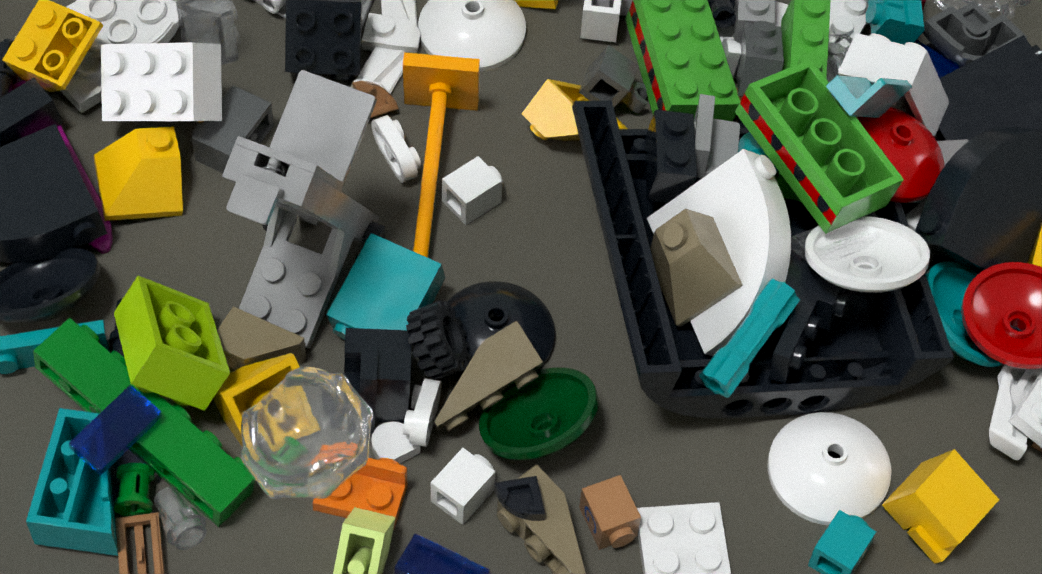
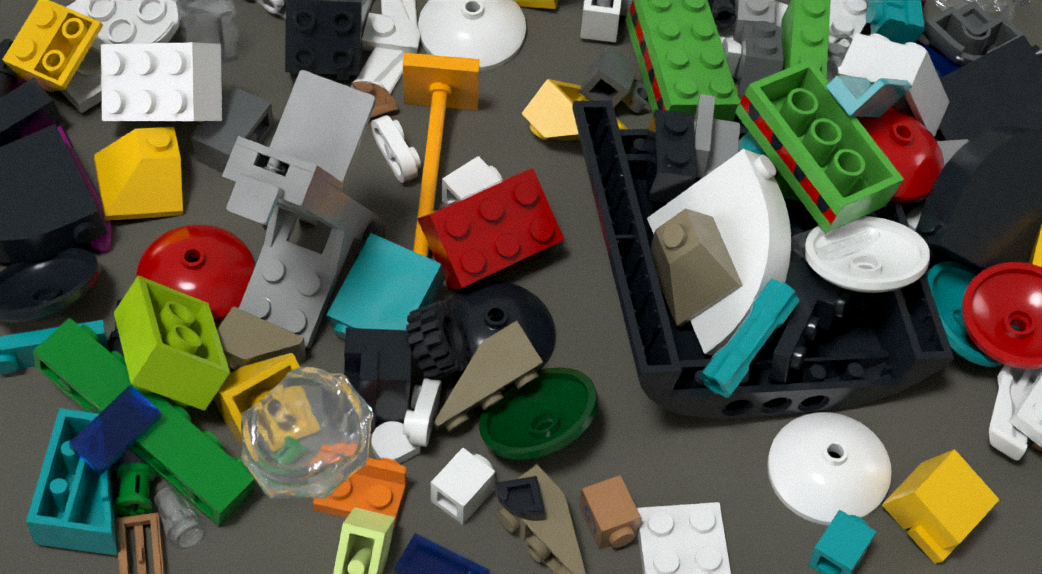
none -> red dish [136,224,255,324]
none -> red brick [417,168,564,290]

